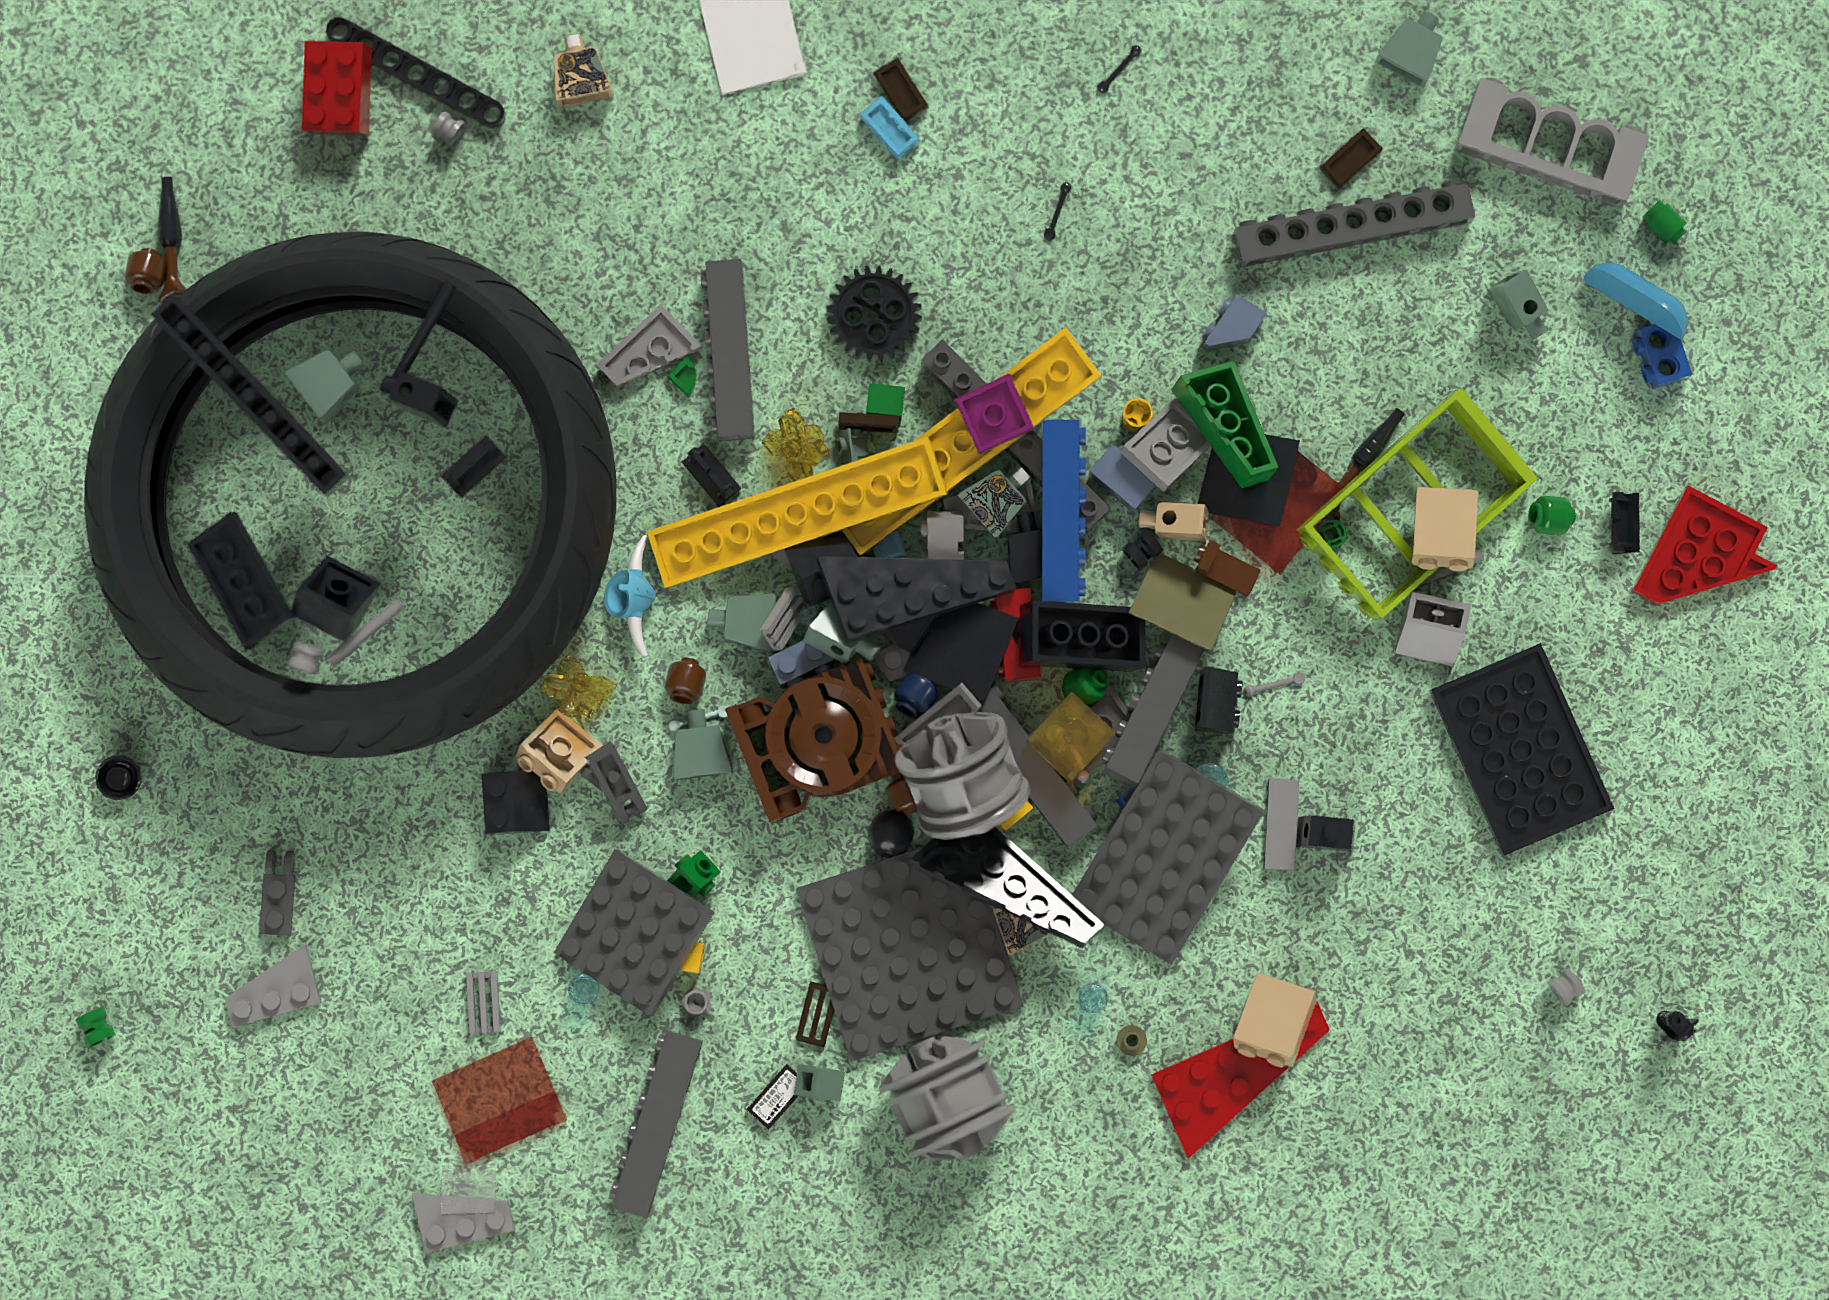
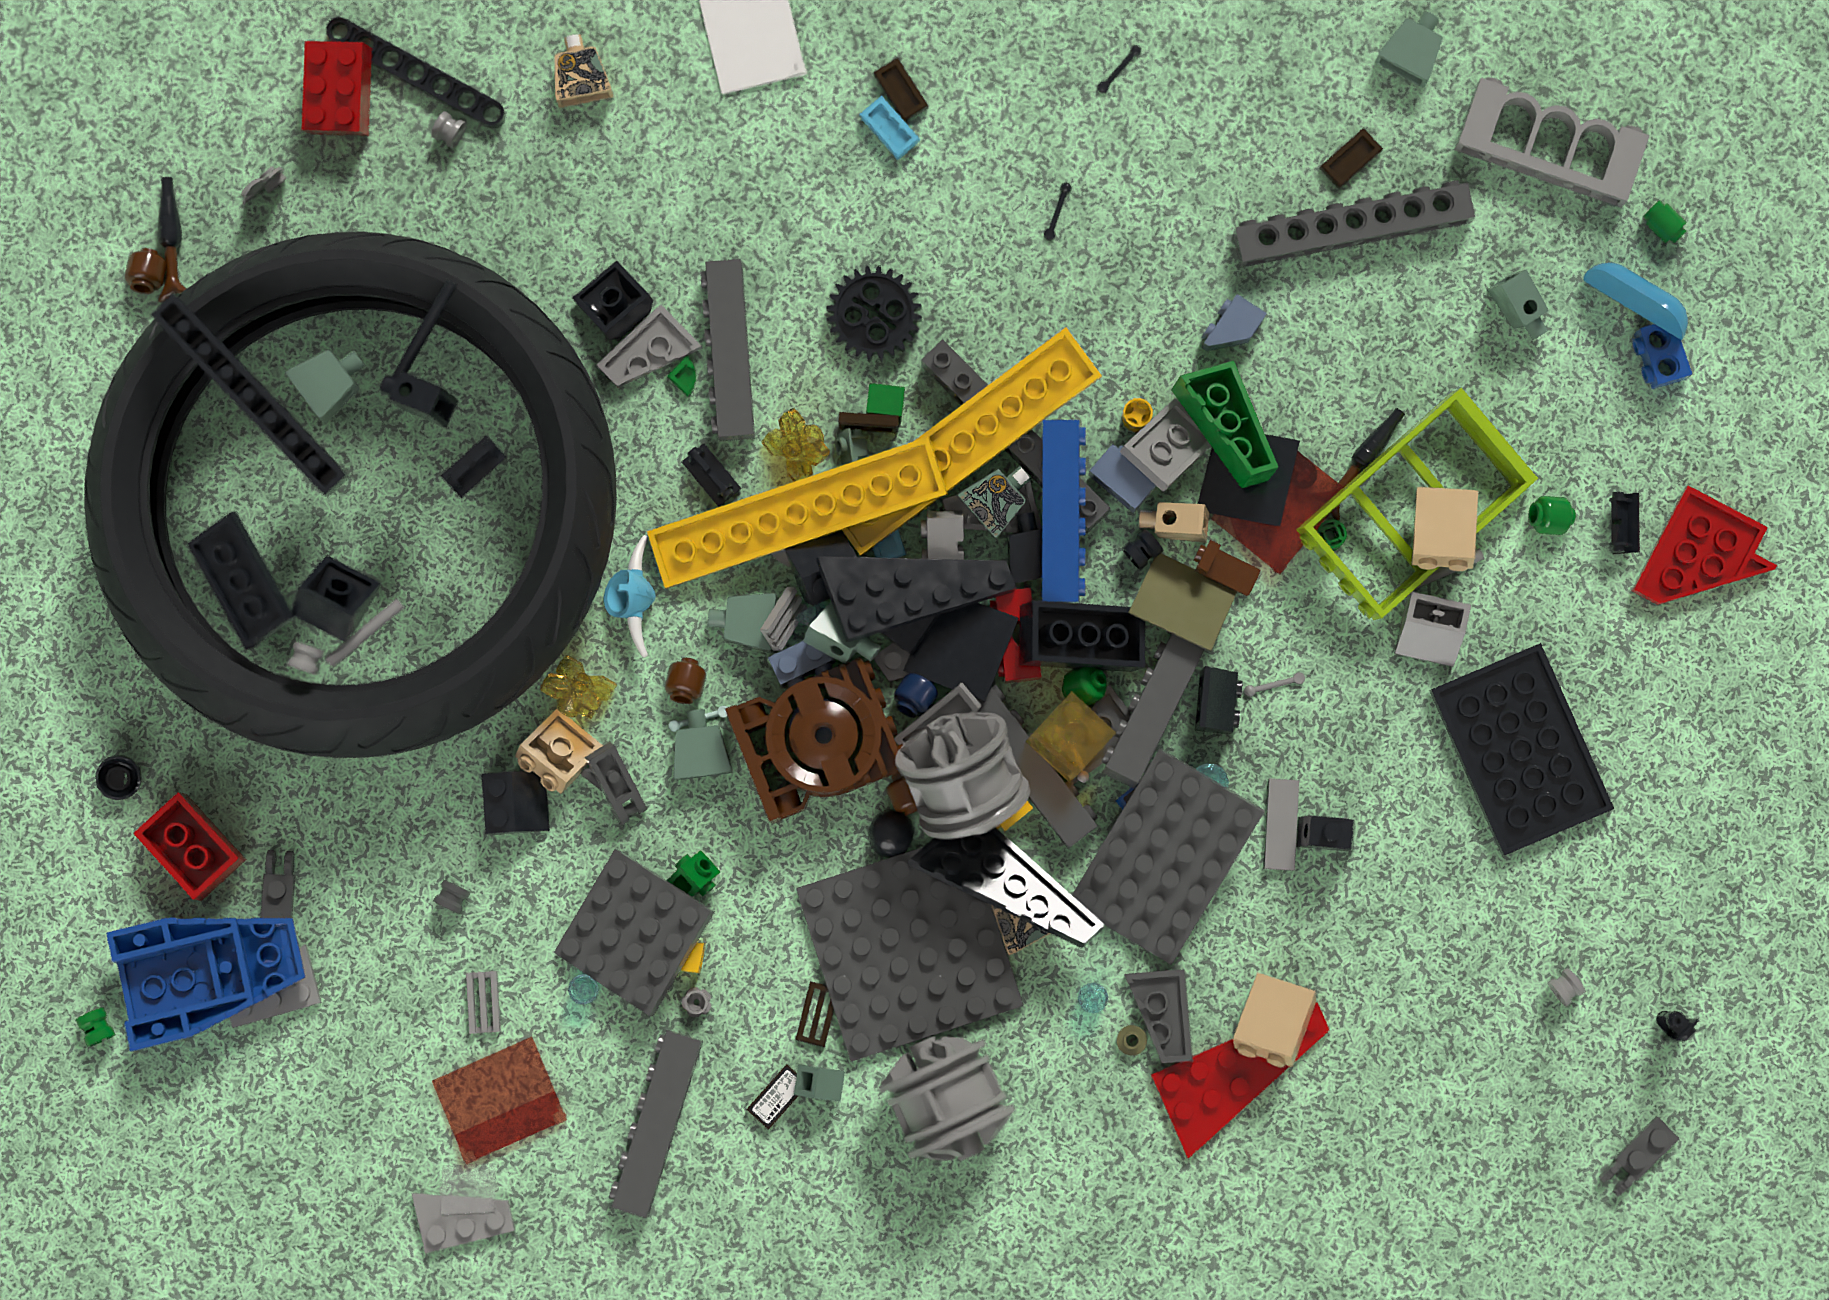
magenta plate [954,374,1035,455] -> none
none -> blue wedge [106,918,306,1052]
none -> red brick [133,792,246,901]
none -> light grey plate [241,166,287,205]
none -> dark grey wheel [433,879,471,914]
none -> black slope [572,260,654,340]
none -> dark grey wing [1124,969,1193,1063]
none -> dark grey hinge [1599,1116,1680,1196]

